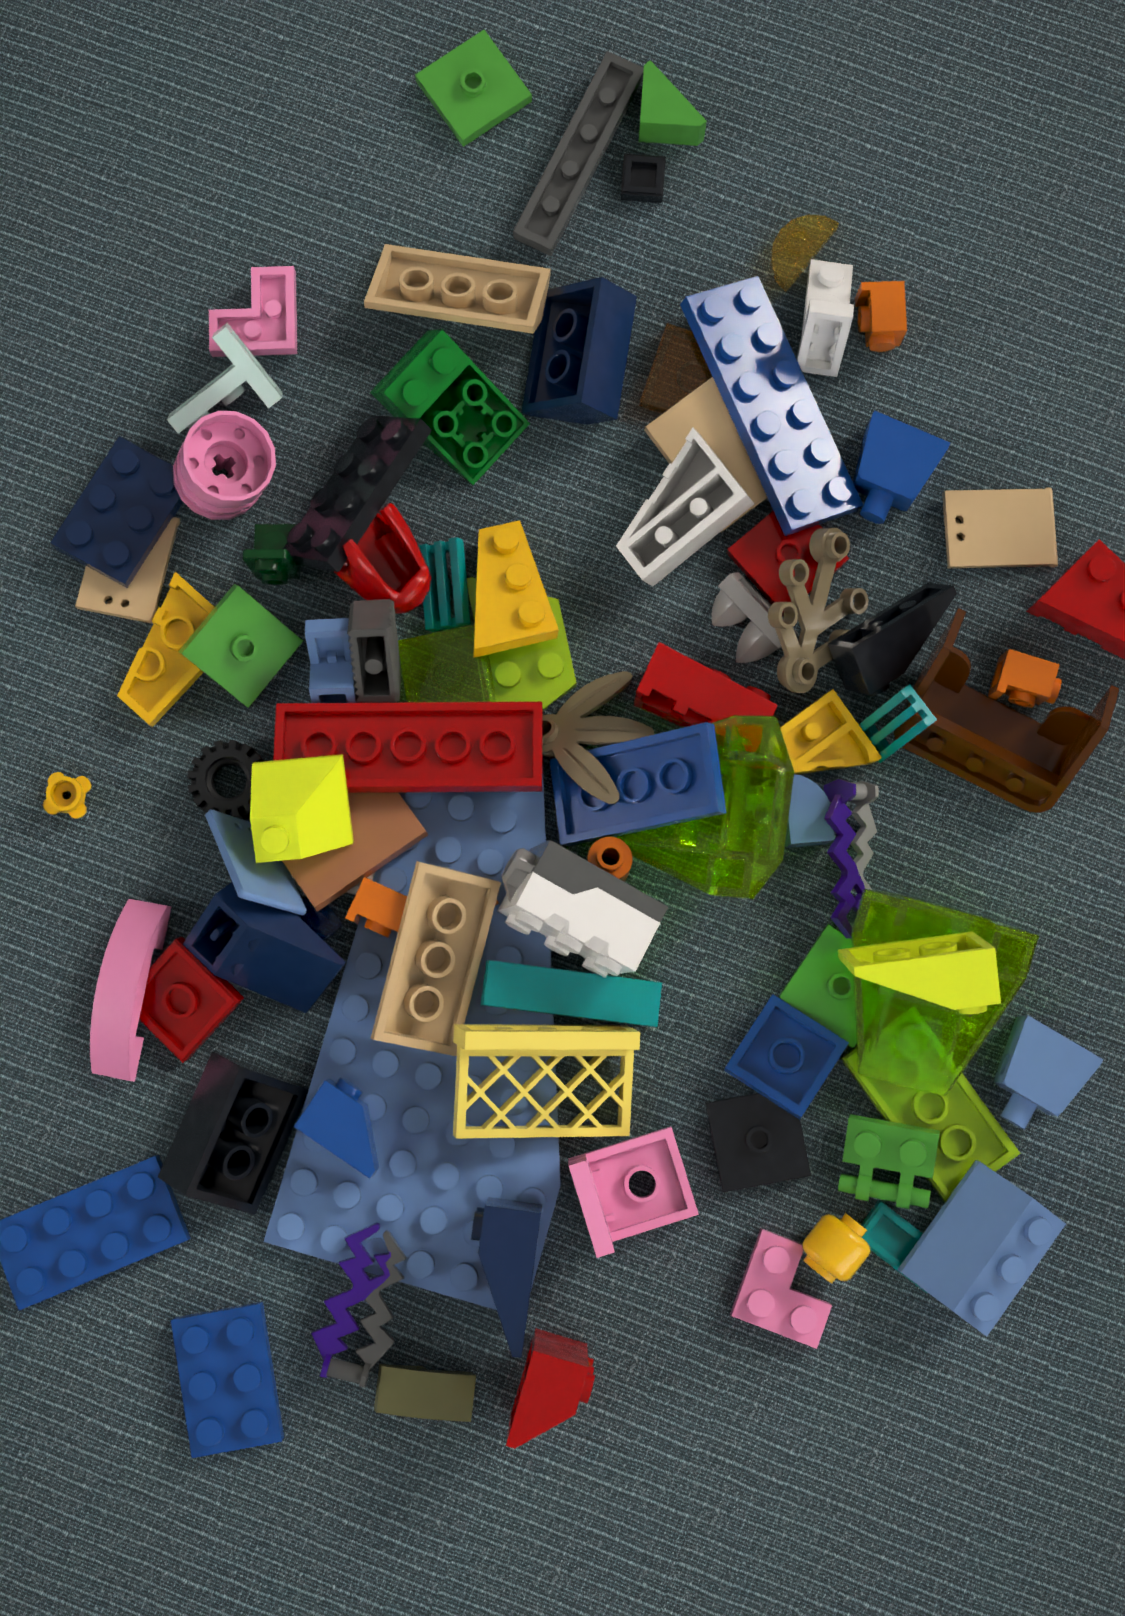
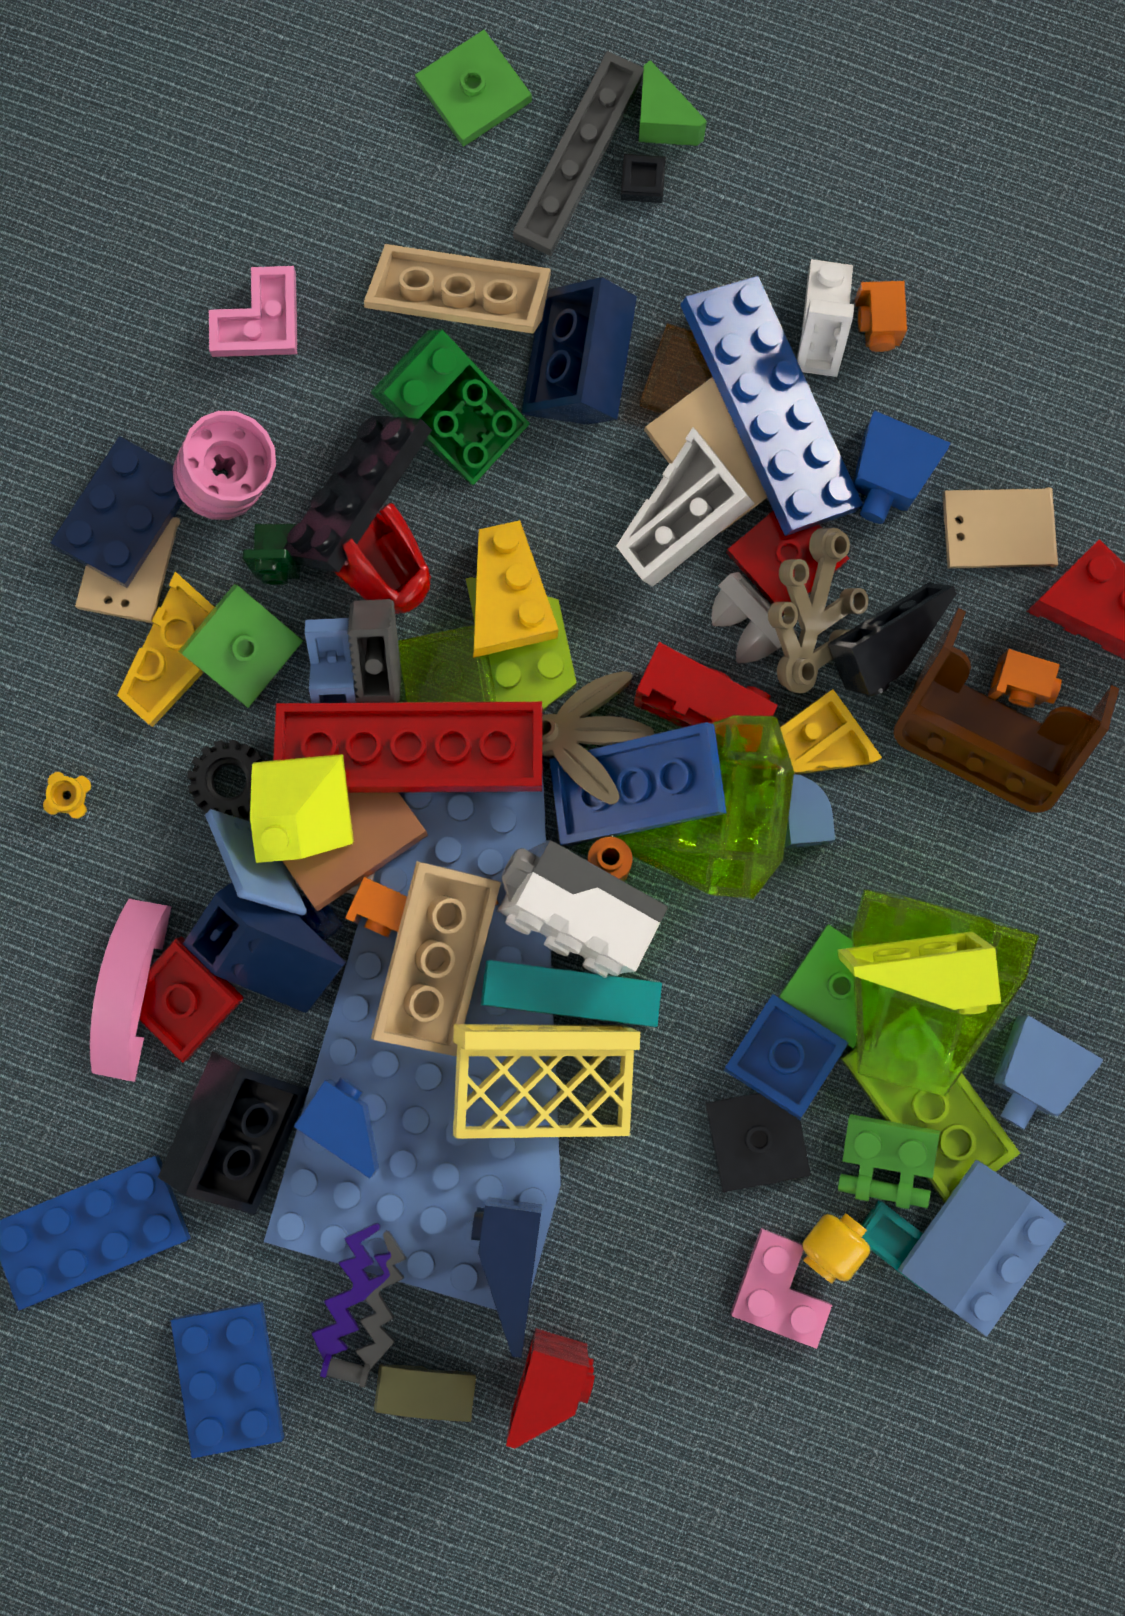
light aqua bracket [167,322,282,434] -> none
teal tile [418,537,471,632] -> none
bright pink bracket [568,1126,699,1258] -> none
clear yellow plate [771,214,840,292] -> none
dark purple piece [823,779,879,938] -> none
teal tile [859,684,937,763] -> none

